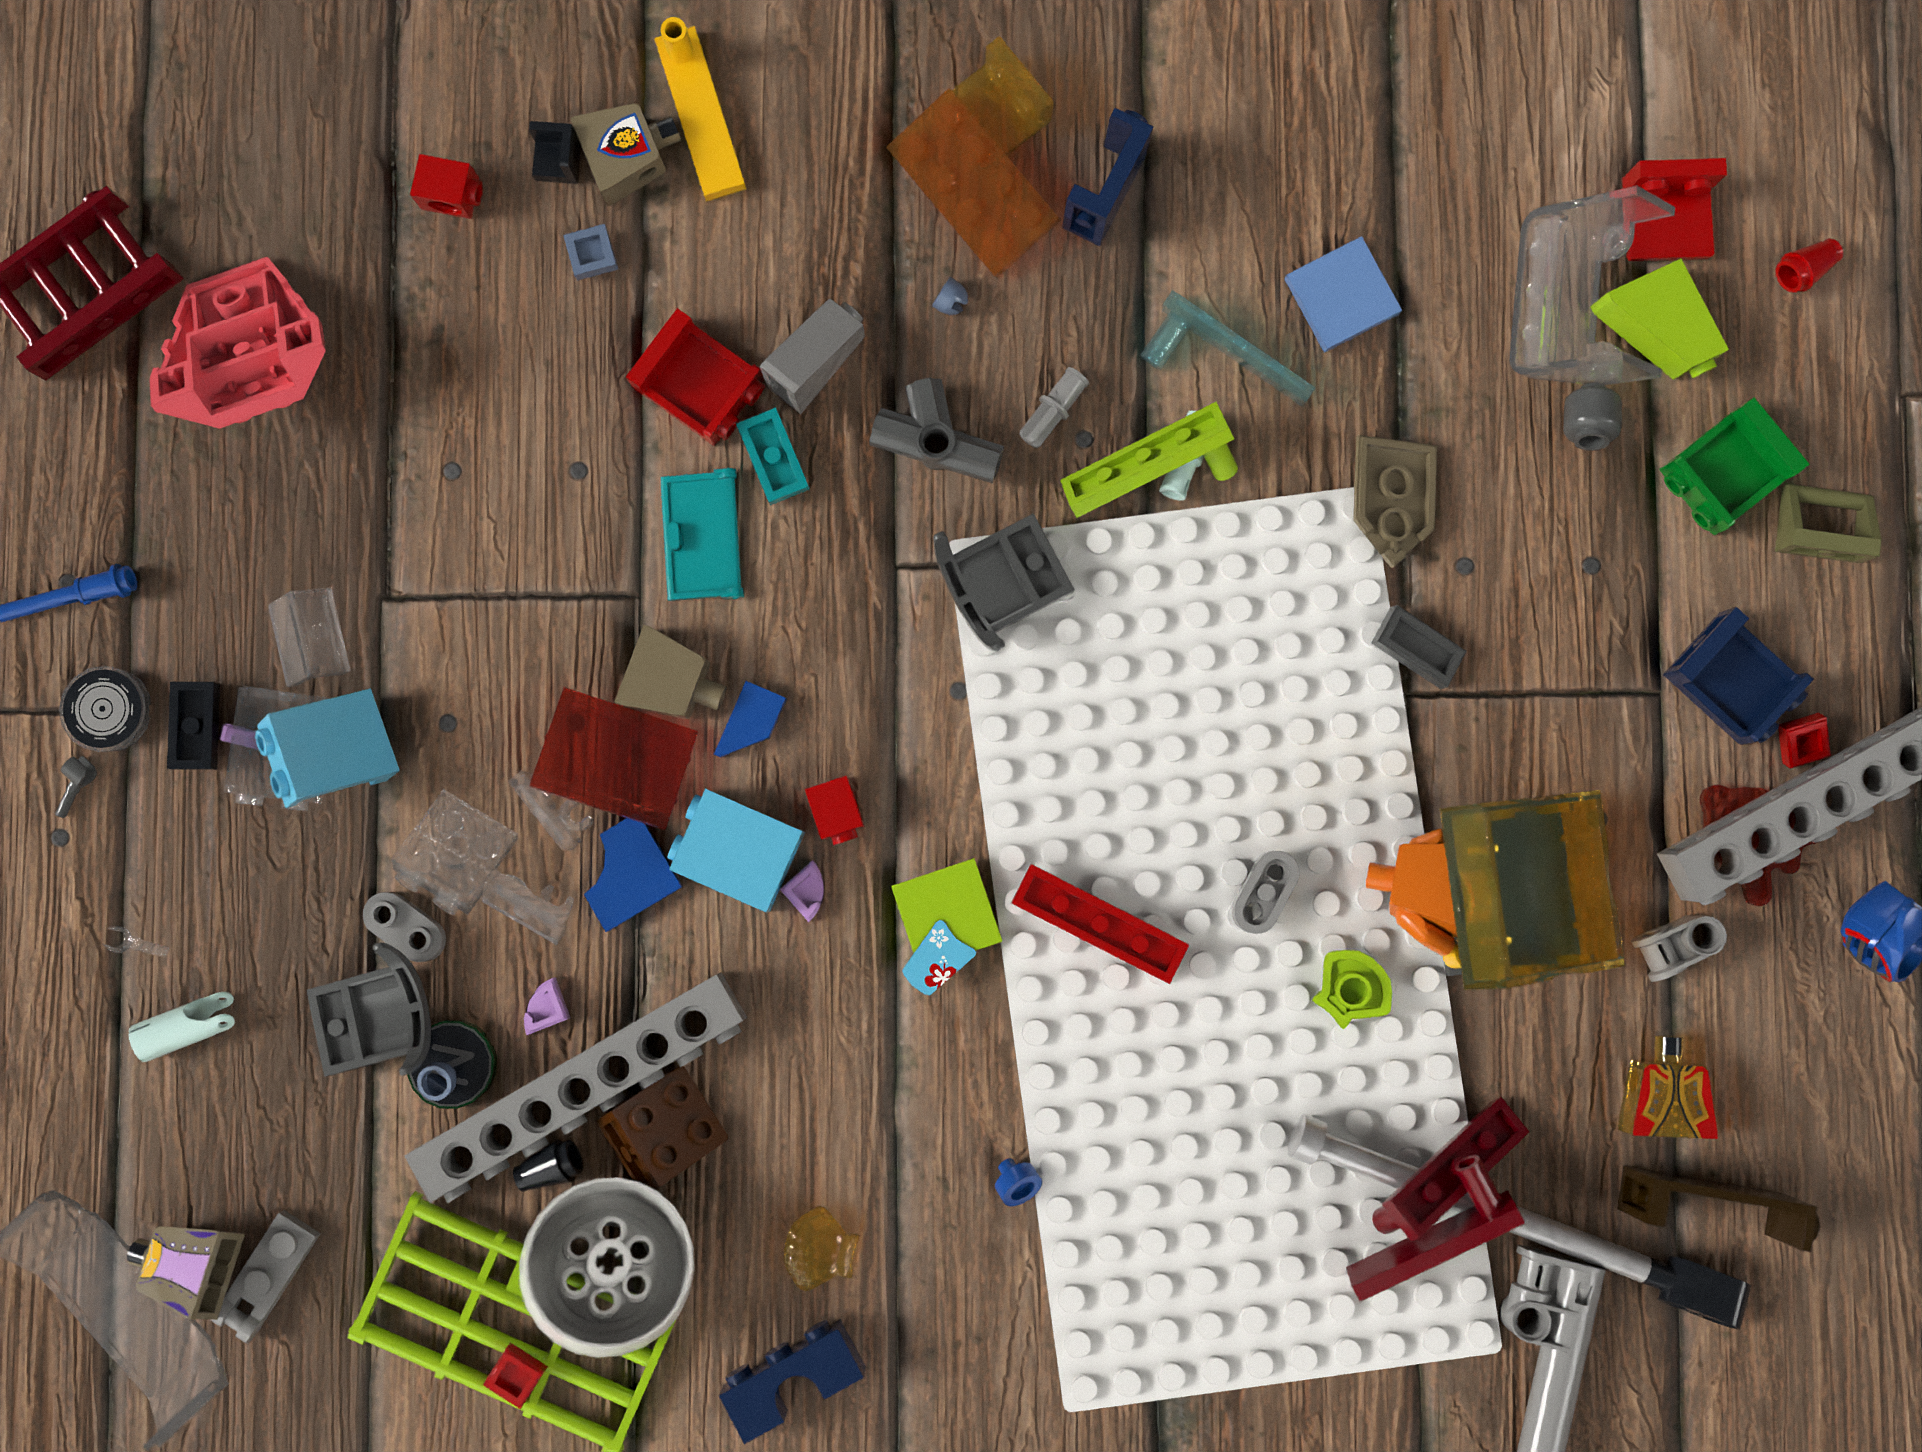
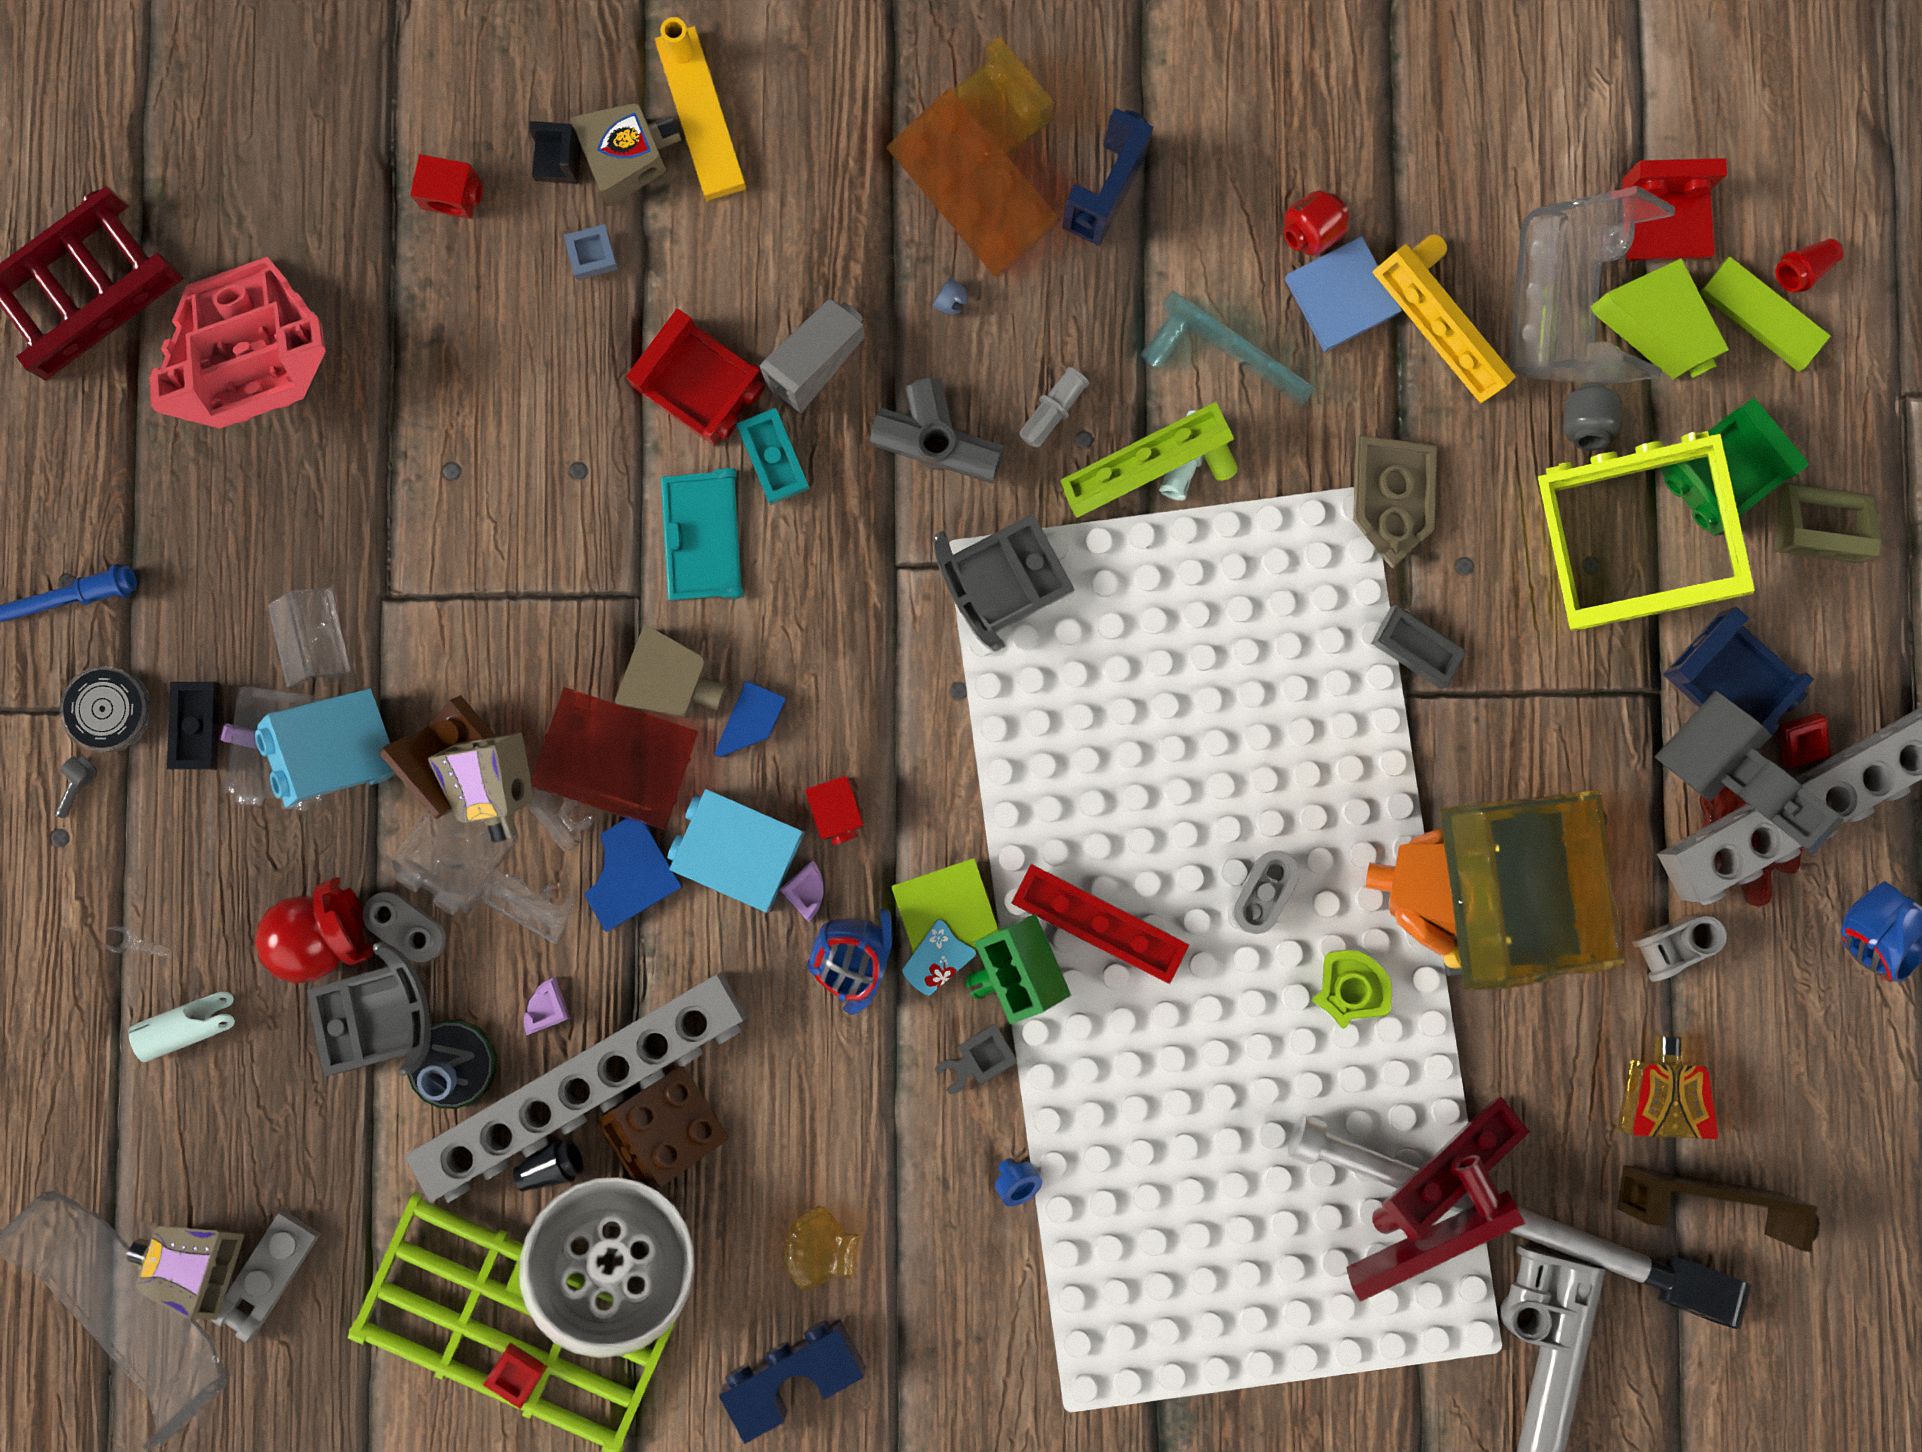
none -> red tile [255,877,374,984]
none -> reddish brown bracket [379,695,497,819]
none -> dark tan torso [428,732,533,842]
none -> blue piece [807,908,893,1015]
none -> dark grey plate [935,1023,1018,1094]
none -> green brick [966,913,1071,1024]
none -> red head [1283,190,1349,256]
none -> yellow piece [1372,234,1516,404]
none -> neon yellow window [1538,431,1755,632]
none -> dark grey plate [1655,691,1845,854]
none -> lime tile [1699,256,1831,372]

